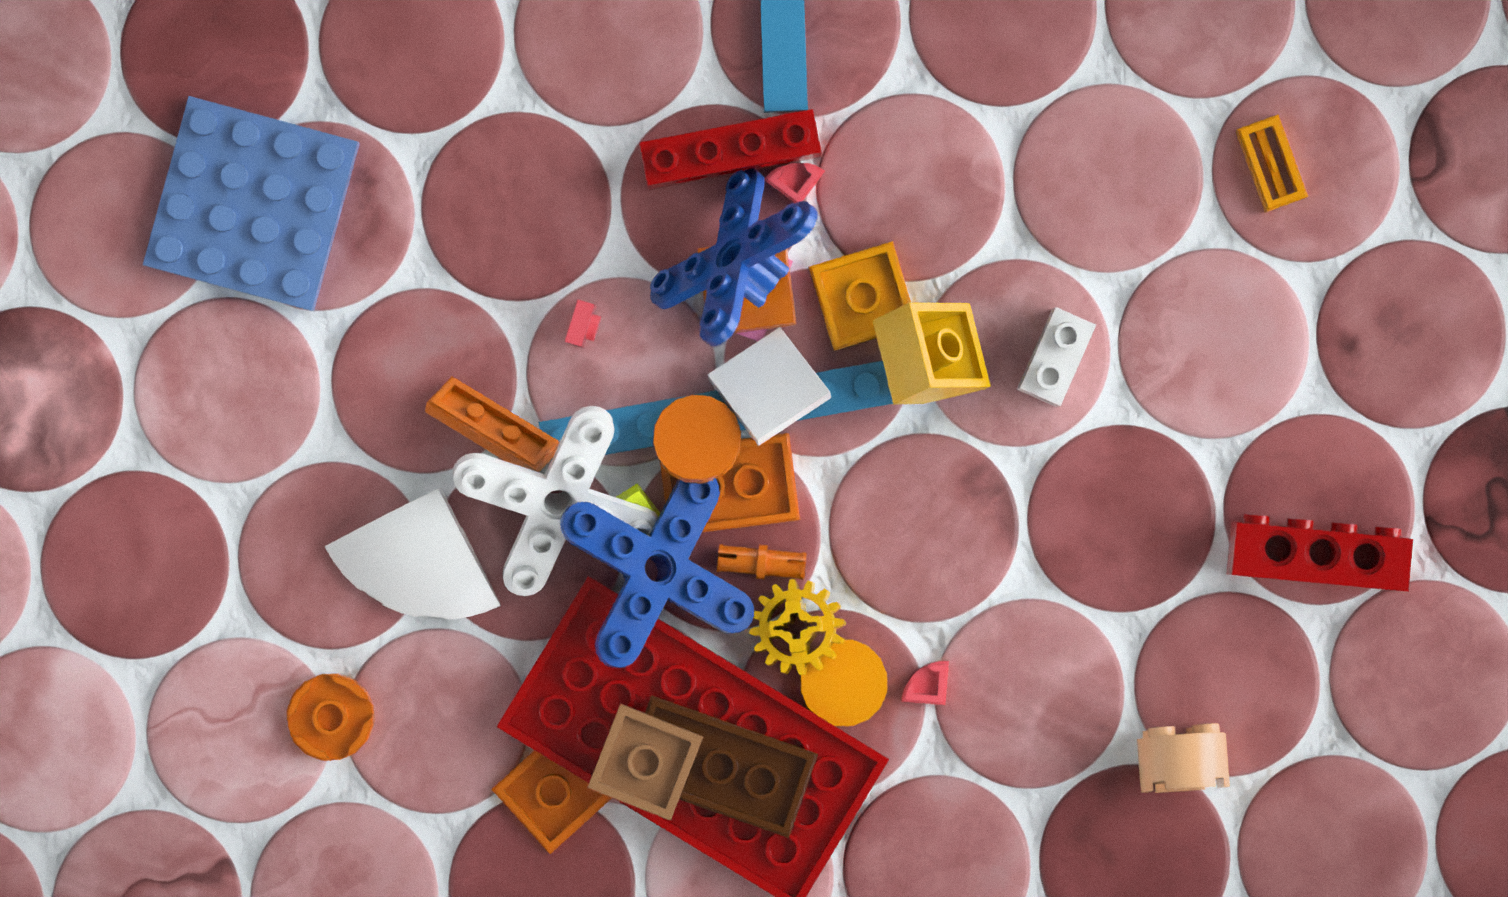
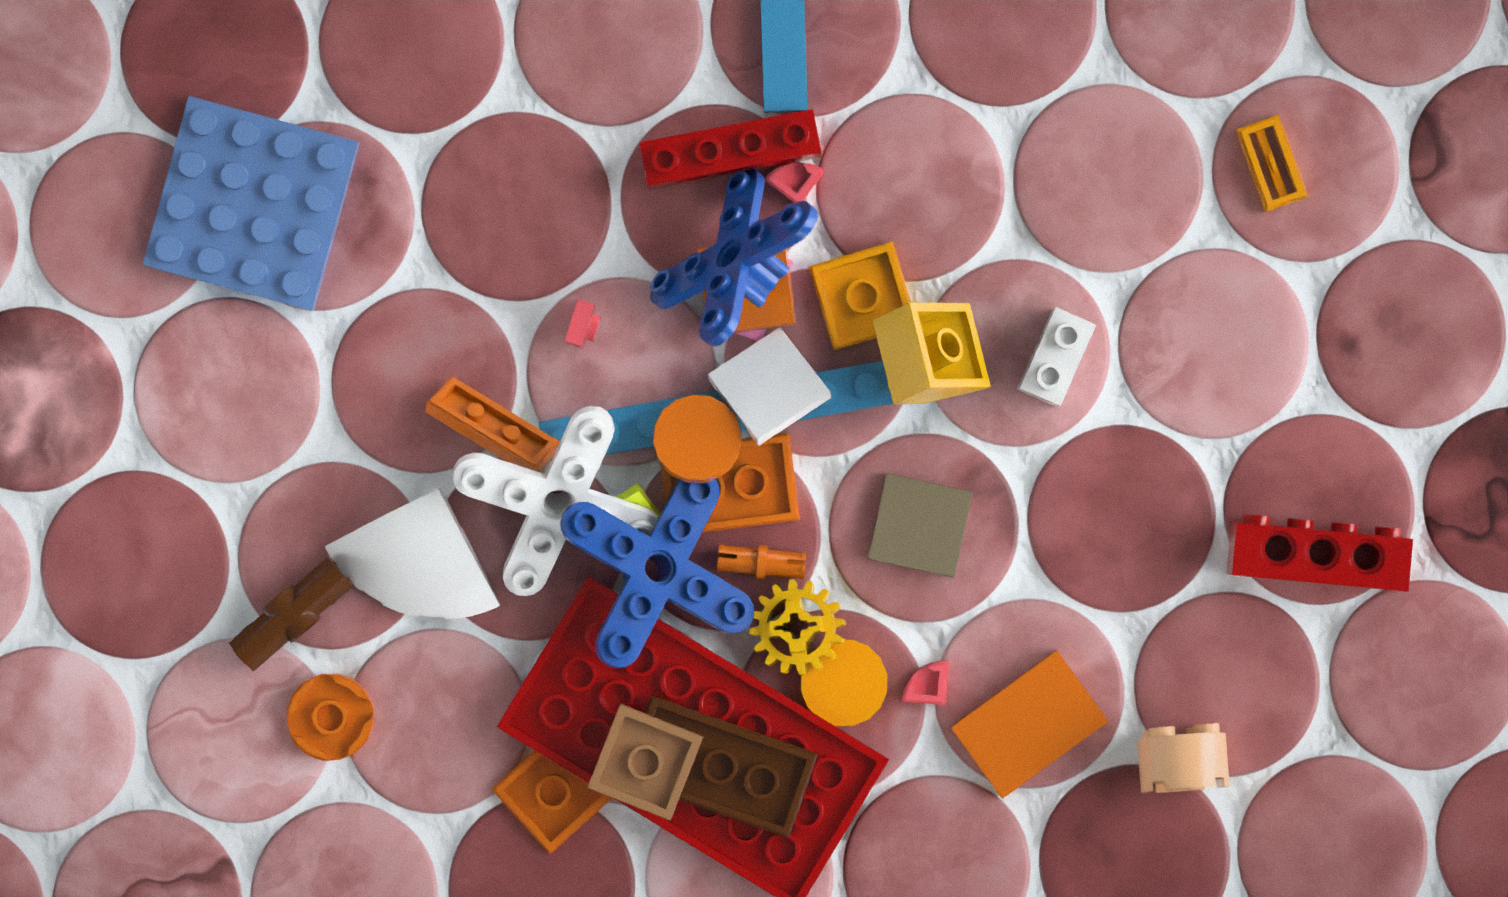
none -> reddish brown piece [229,556,354,671]
none -> dark tan tile [868,473,973,578]
none -> orange tile [950,650,1109,799]

